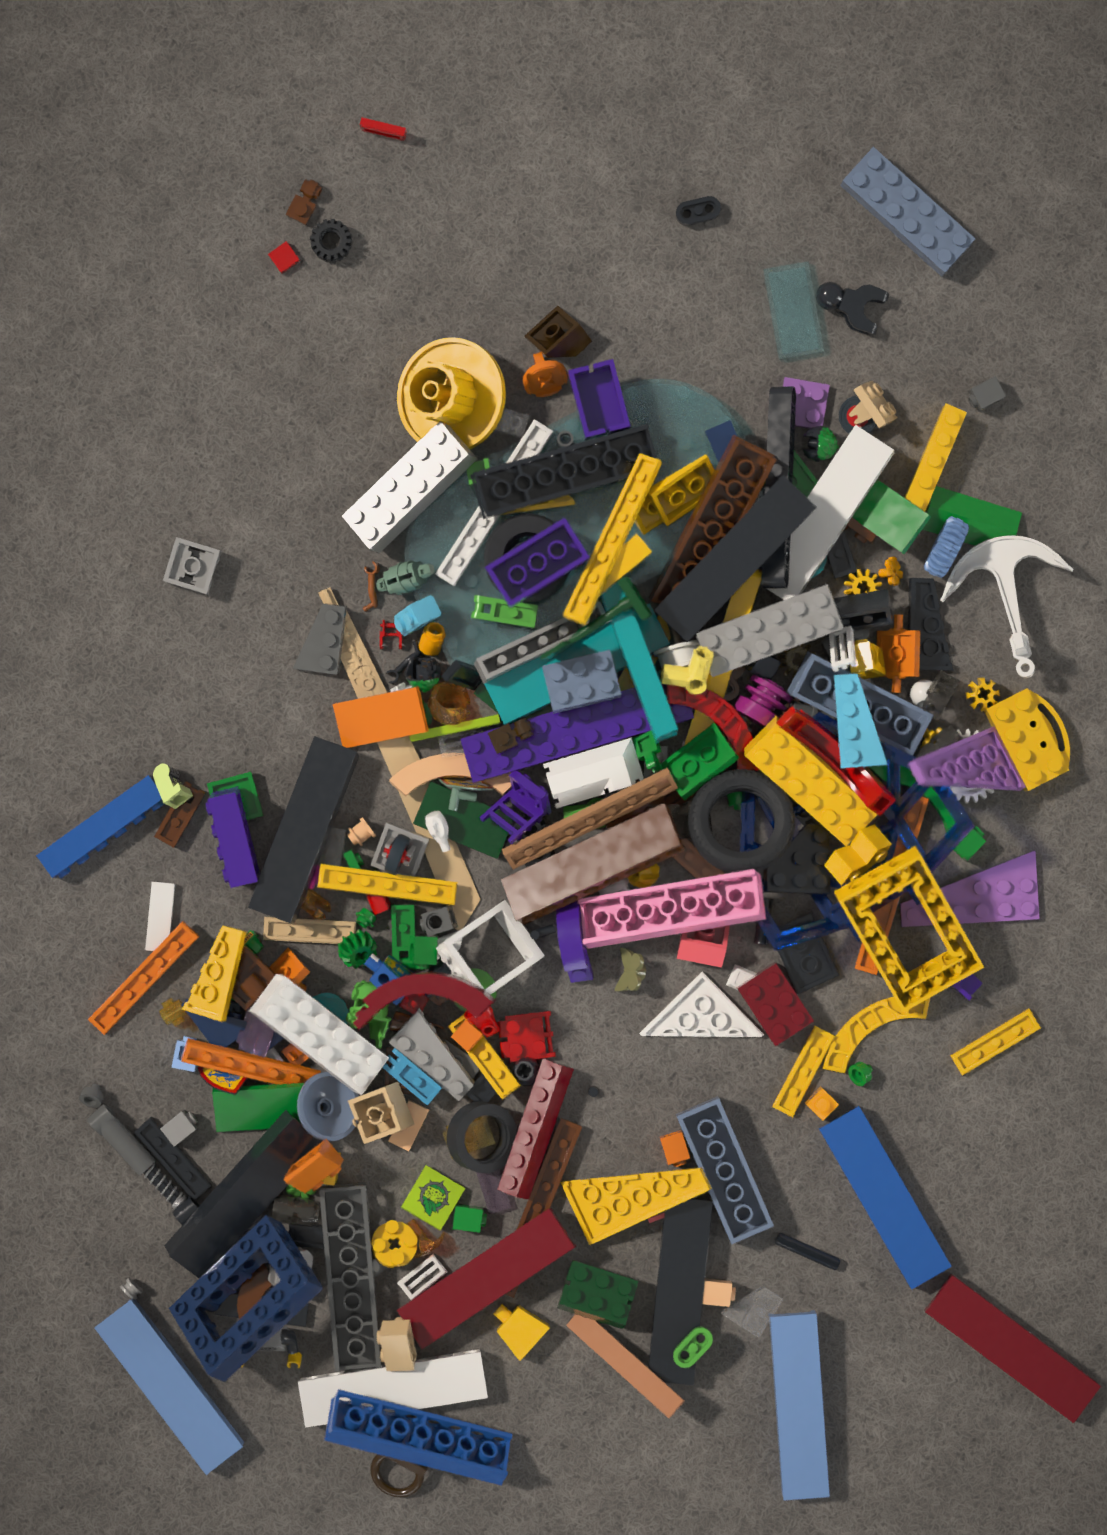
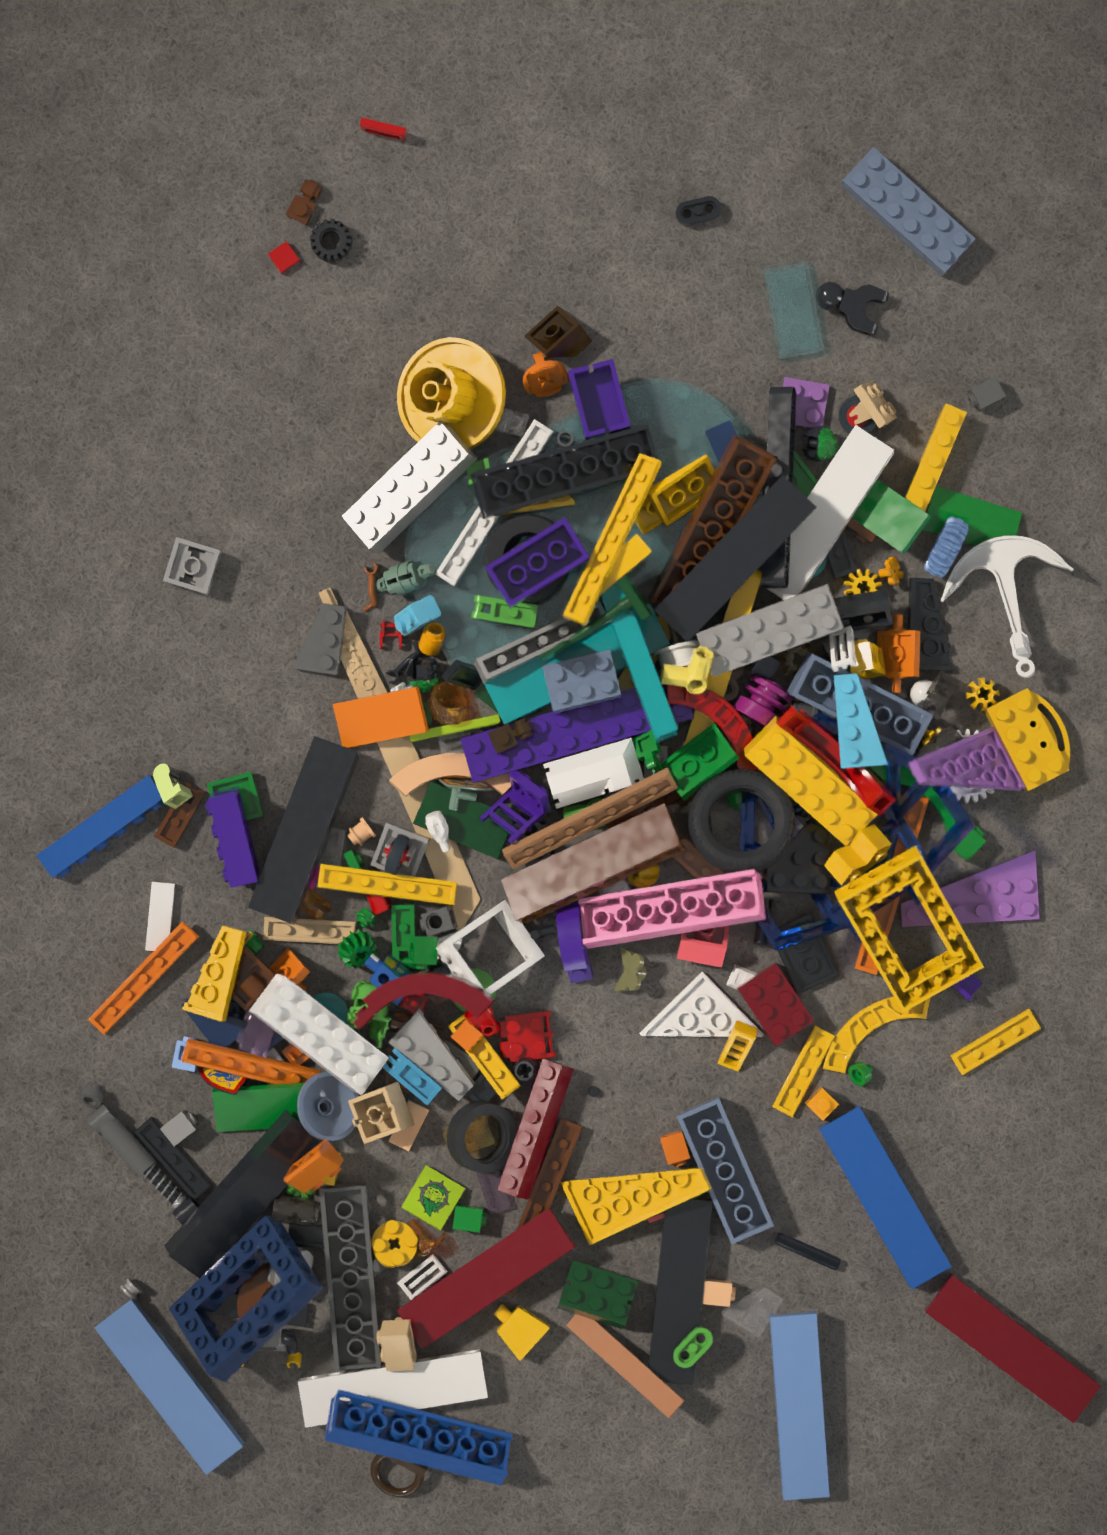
clear yellow gear [159,998,188,1027] -> none
none -> yellow slope [717,1021,757,1072]

